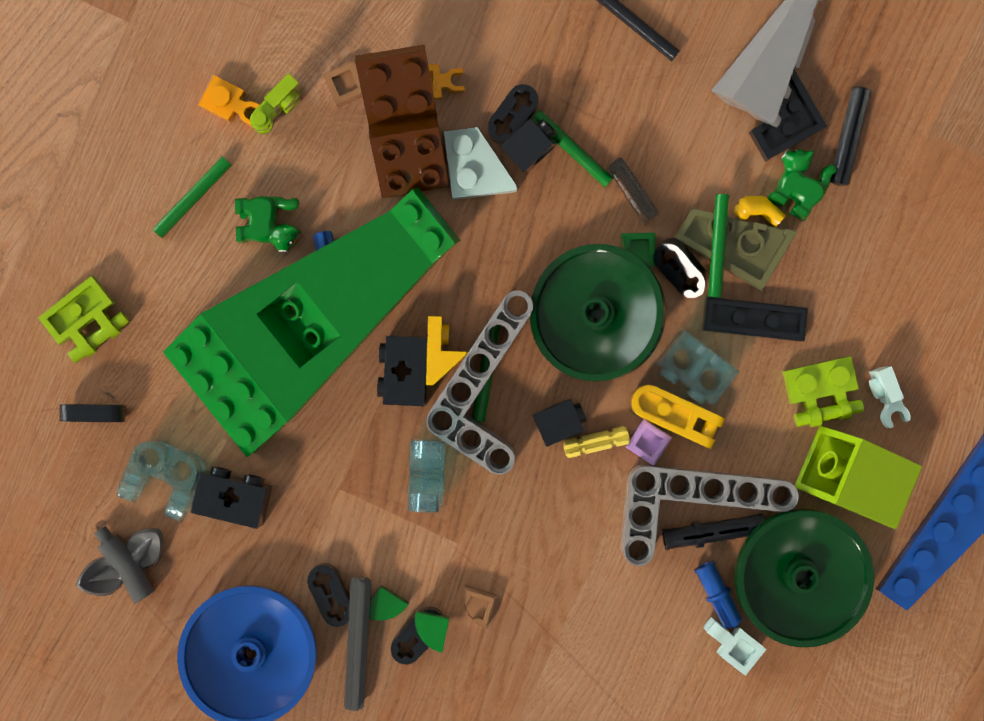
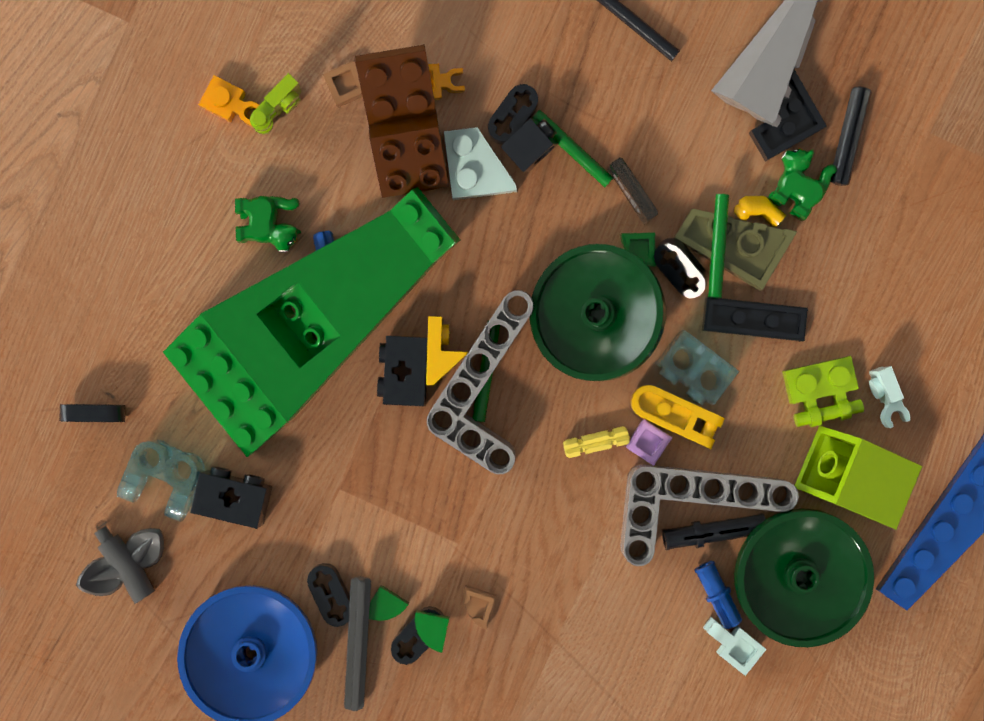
lime plate [38,276,130,363] -> none
green bar [152,156,232,238] -> none
clear light blue piece [408,438,446,513] -> none
black brick [532,399,587,447] -> none

